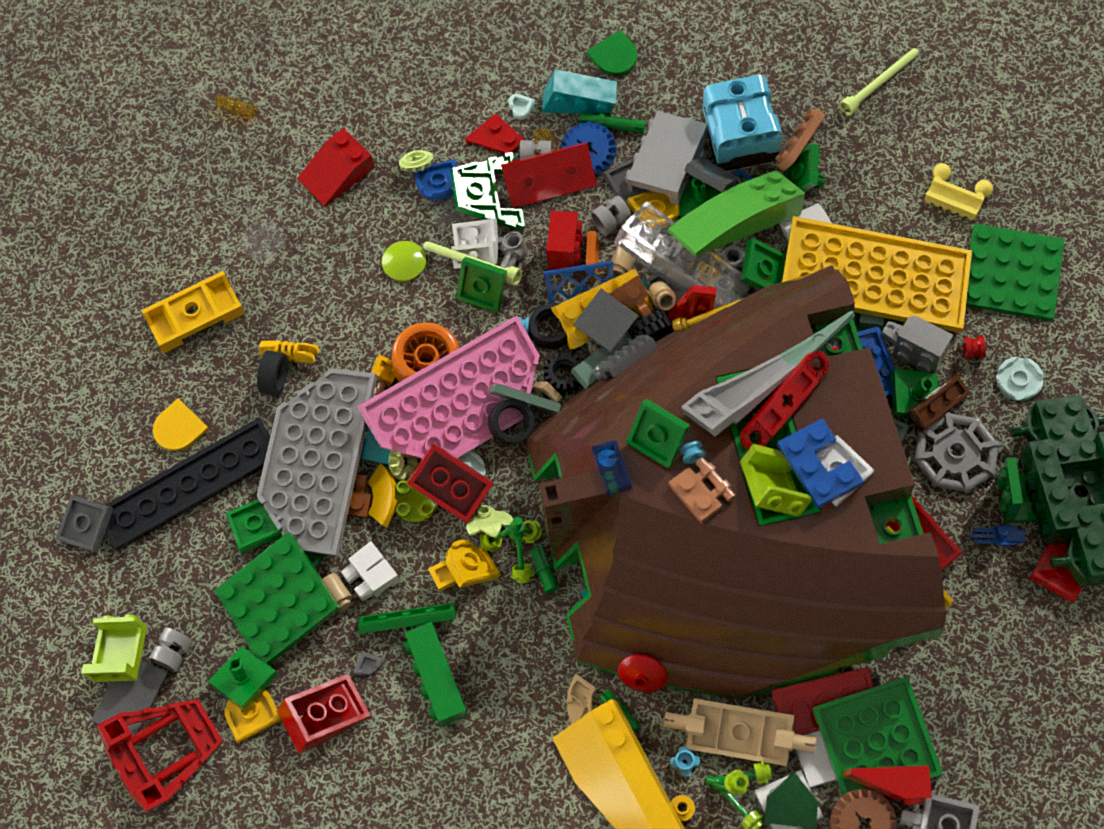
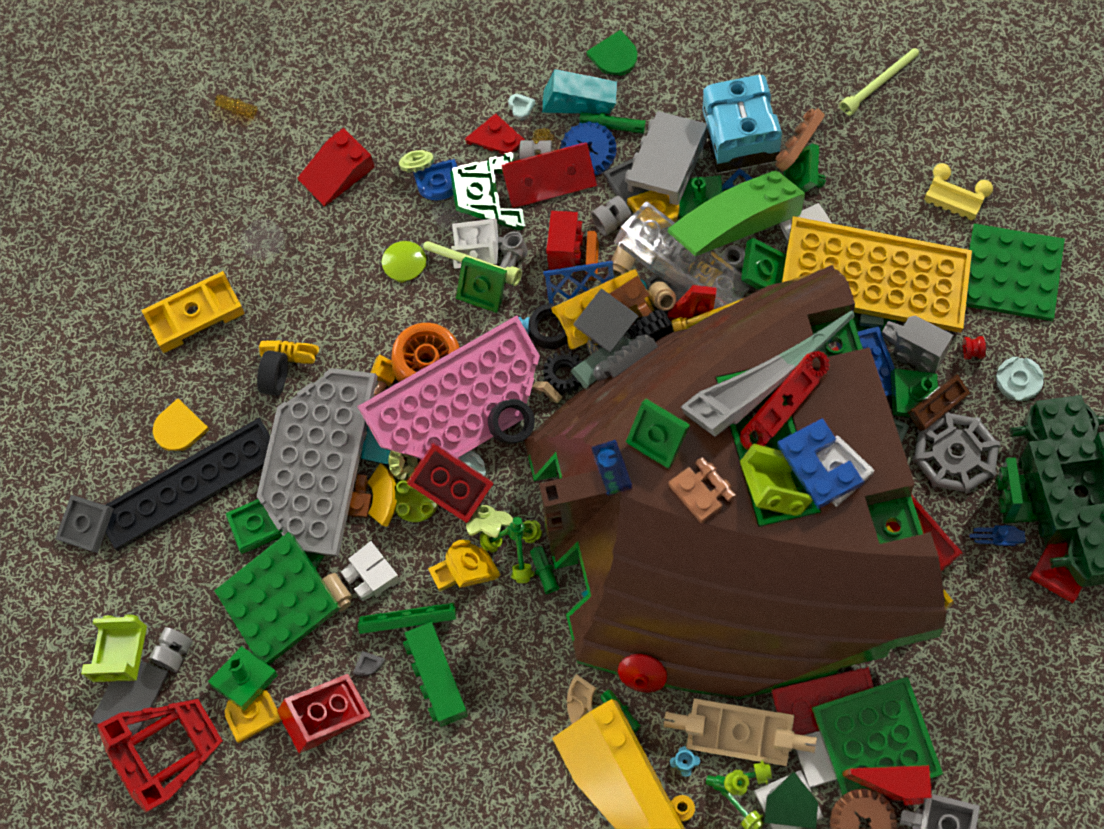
sand green tile [488,383,561,414] -> none
medium azure bush [680,441,706,464] -> none
dark grey tile [684,157,739,192] -> none

